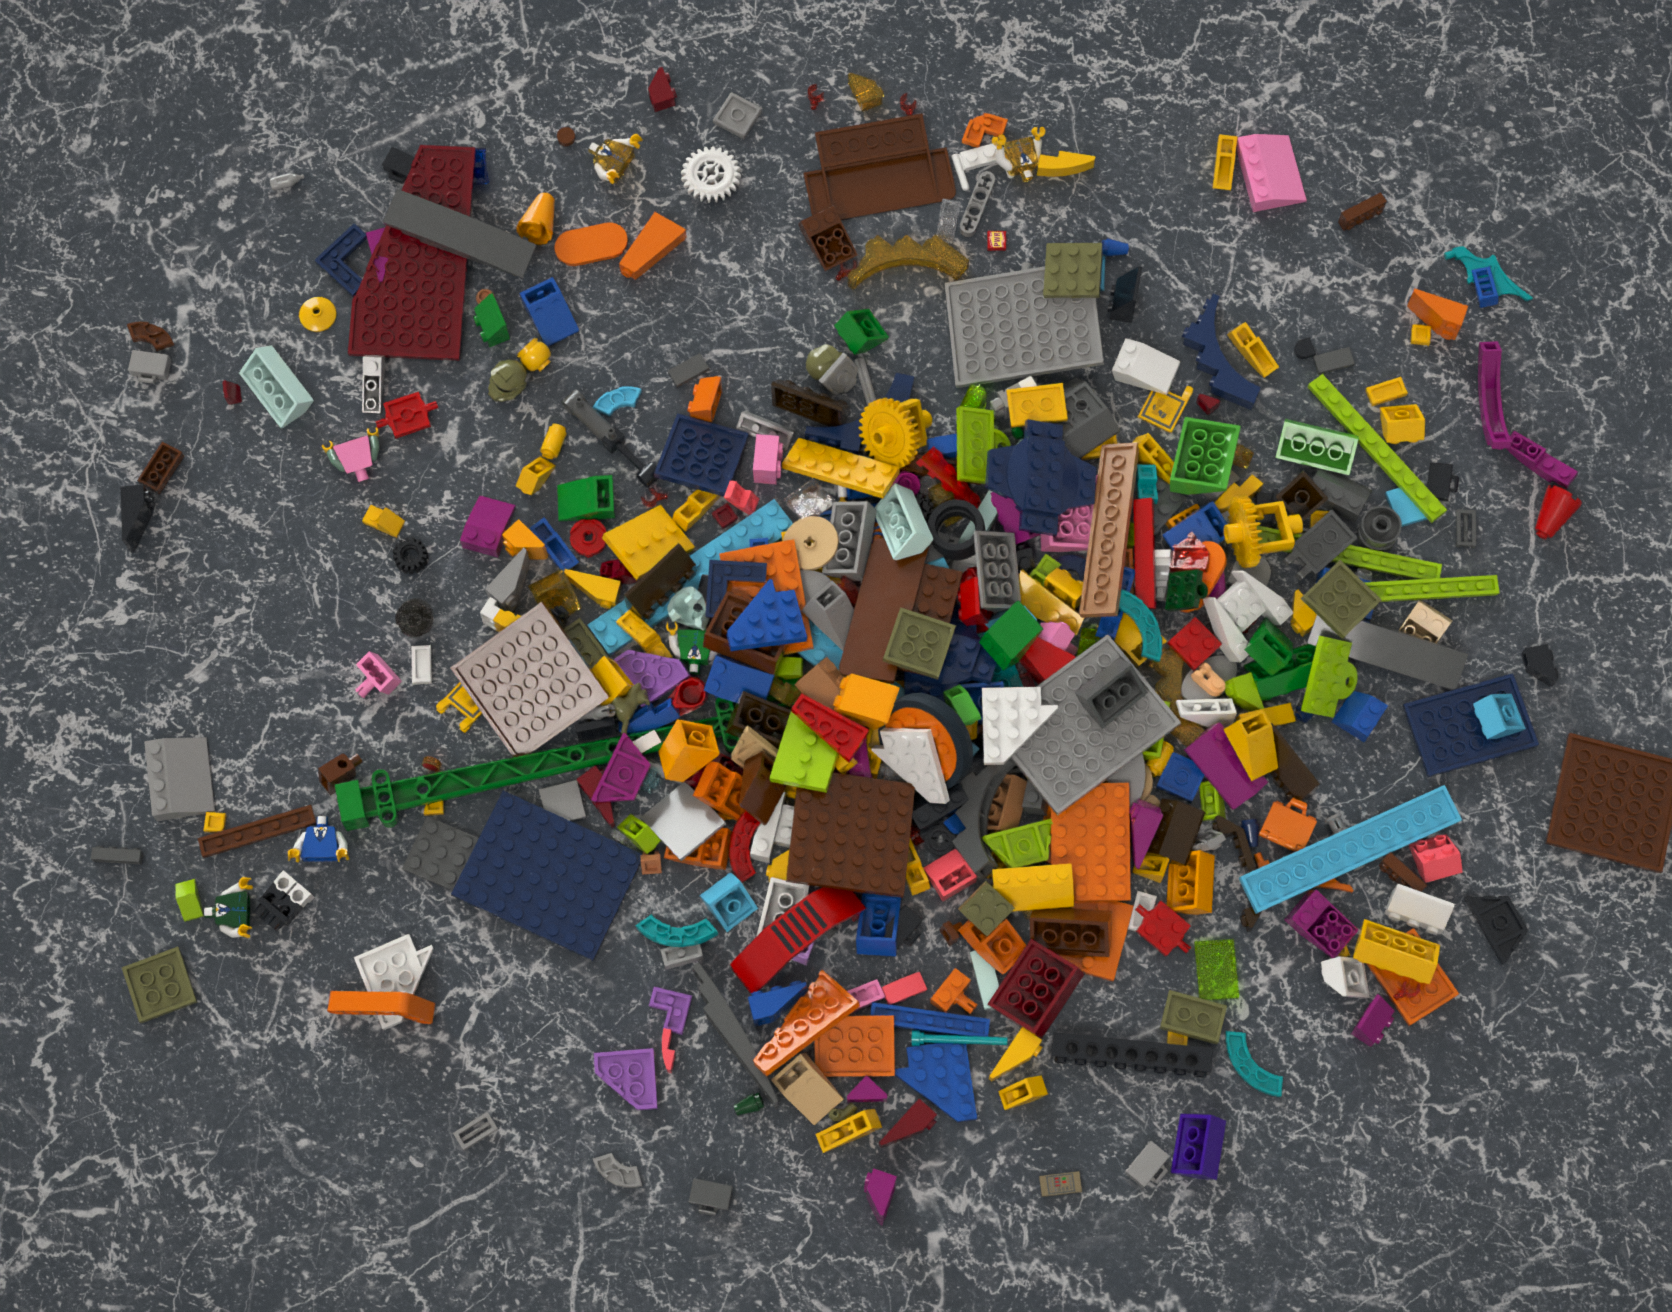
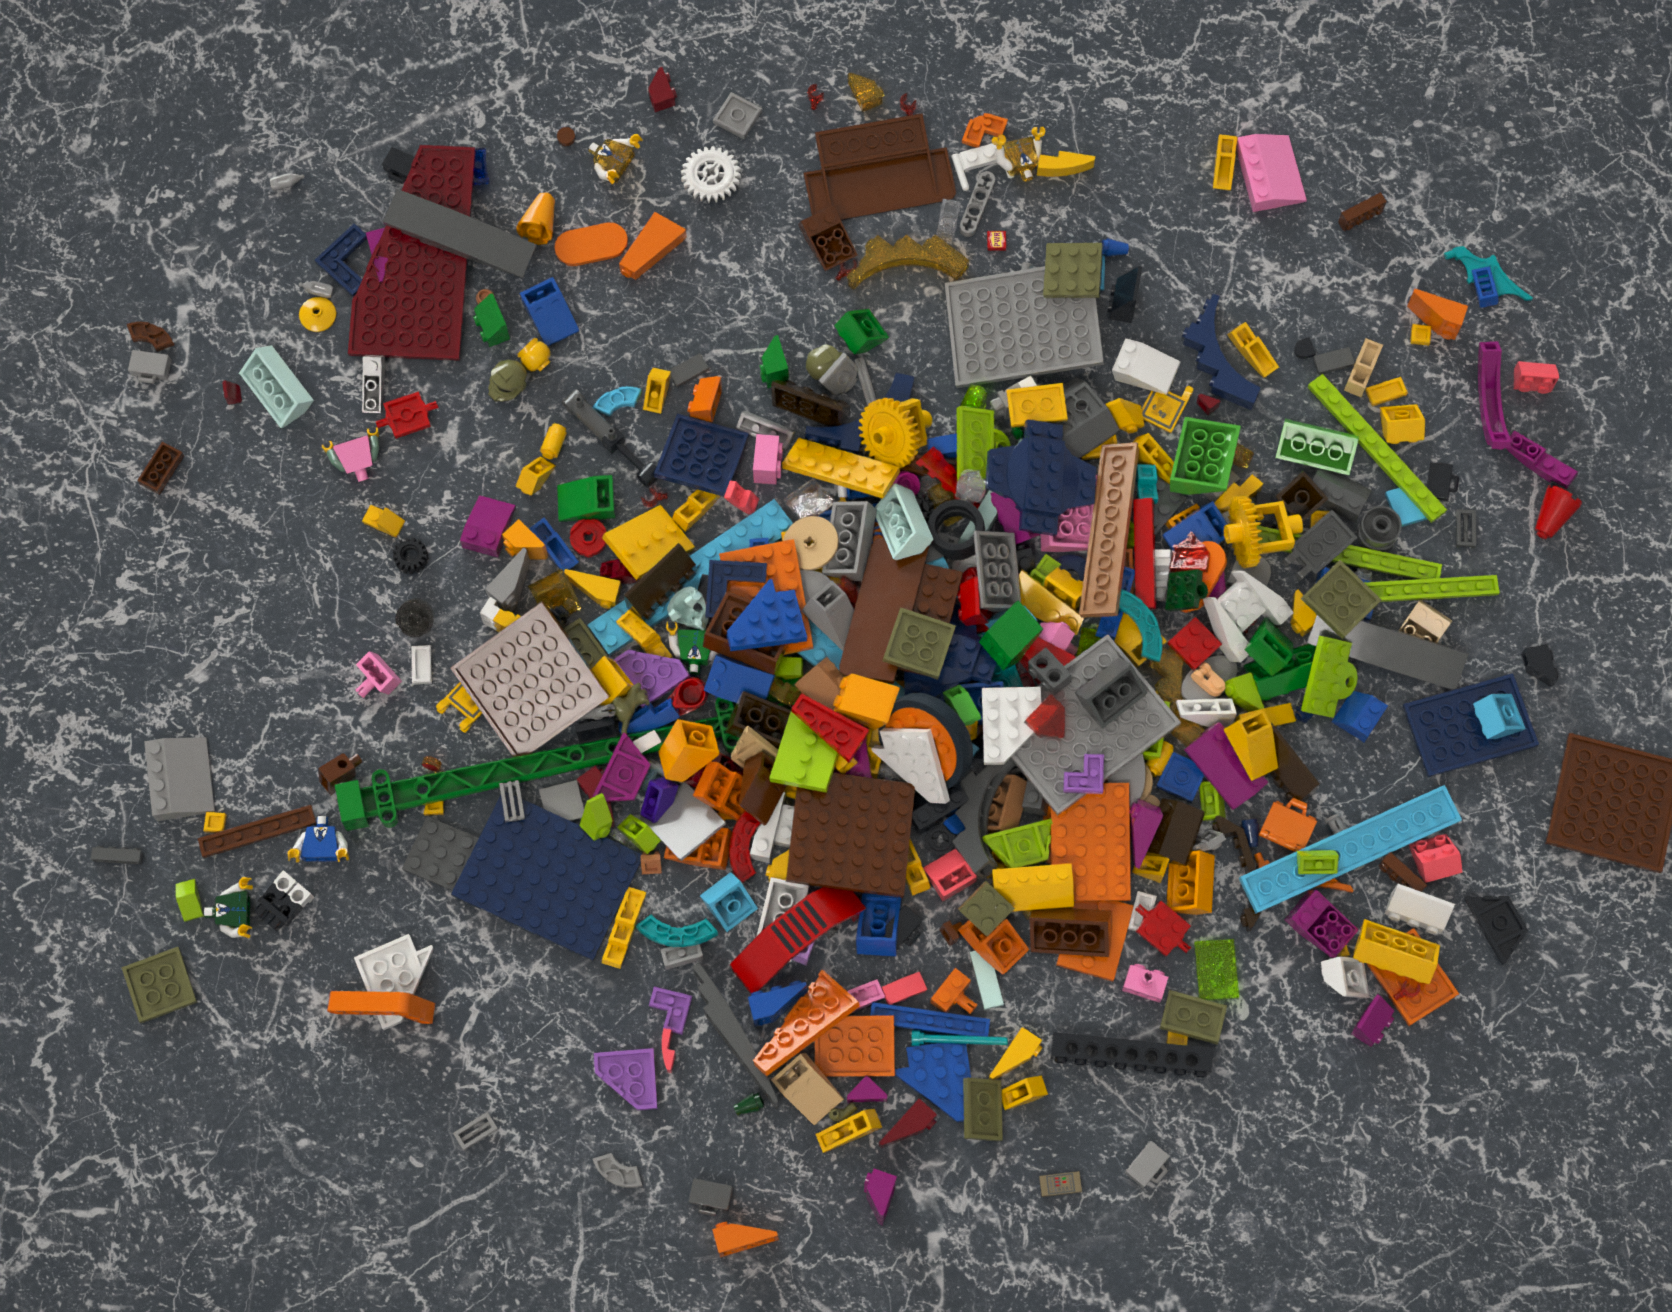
black slope [120,484,155,553] -> none
dark red plate [712,503,738,530] -> none
clear red piece [910,825,925,847] -> none
dark red slope [987,939,1085,1039] -> none
dark purple slope [1171,1114,1226,1180] -> none
teal tile [1225,1031,1283,1097] -> none
none -> light grey piece [299,281,334,298]
none -> light grey tile [499,780,525,822]
none -> lime slope [579,793,613,841]
none -> yellow slope [602,887,646,969]
none -> dark purple slope [640,777,679,823]
none -> yellow slope [643,368,671,414]
none -> orange slope [712,1222,779,1258]
none -> green slope [759,335,789,388]
none -> clear head [955,469,986,504]
none -> olive plate [963,1077,1003,1141]
none -> clear red slope [1024,694,1065,738]
none -> dark grey brick [1028,648,1072,696]
none -> medium lavender tile [1063,754,1104,794]
none -> yellow slope [1105,398,1144,433]
none -> bright pink brick [1122,964,1168,1003]
none -> lime slope [1297,850,1339,874]
none -> tan slope [1344,338,1383,397]
none -> coral slope [1514,361,1559,394]

